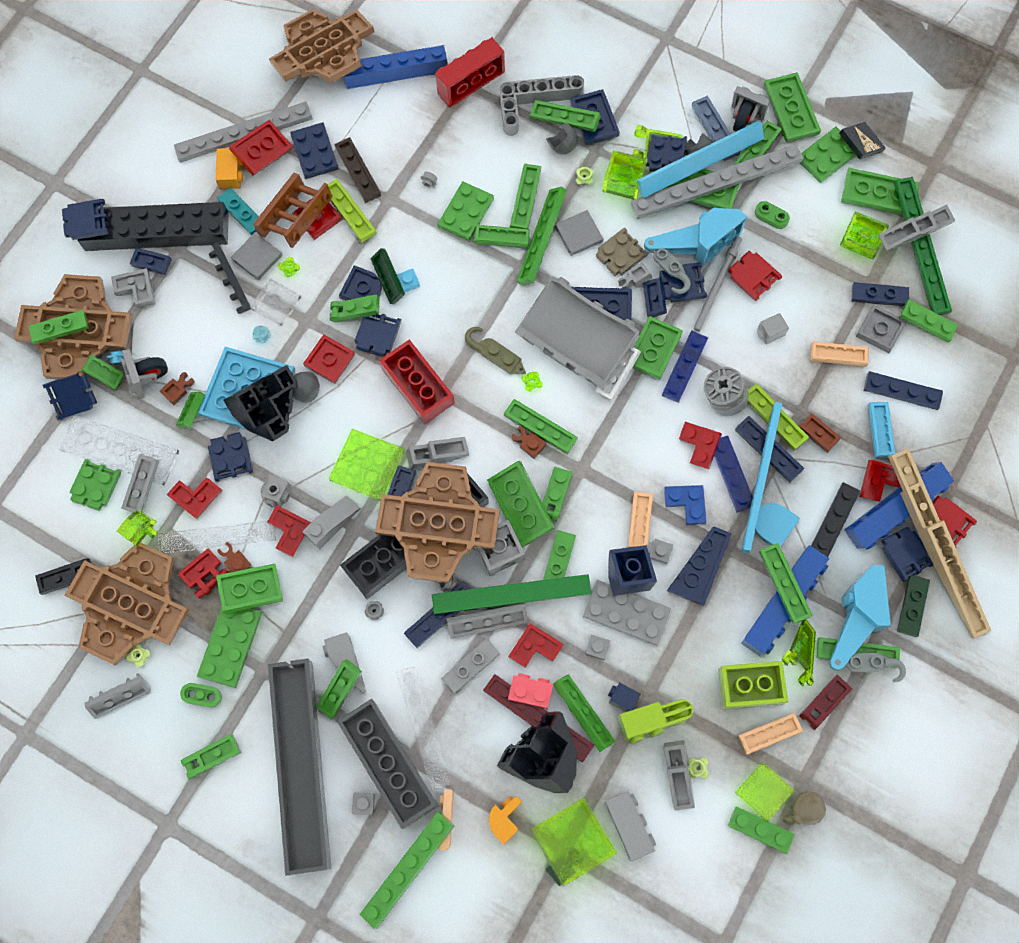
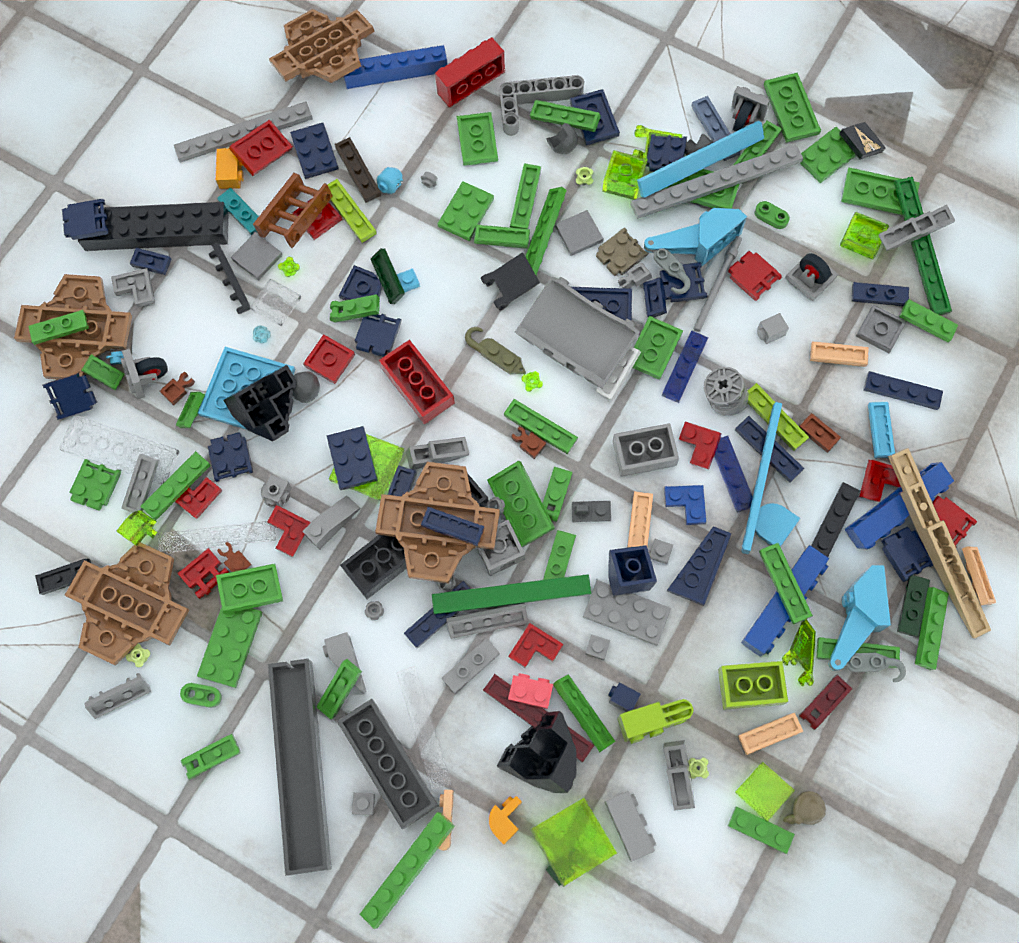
none -> bright green plate [140,451,211,521]
none -> dark blue plate [326,426,378,491]
none -> medium azure head [376,167,403,194]
none -> dark blue plate [421,507,485,546]
none -> bright green plate [457,112,498,166]
none -> black flag [481,252,540,311]
none -> light grey plate [486,497,505,515]
none -> dark grey hinge [572,501,611,522]
none -> light grey brick [612,423,679,477]
none -> plate [785,251,838,301]
none -> bright green plate [915,587,949,670]
none -> light nougat plate [962,546,996,606]

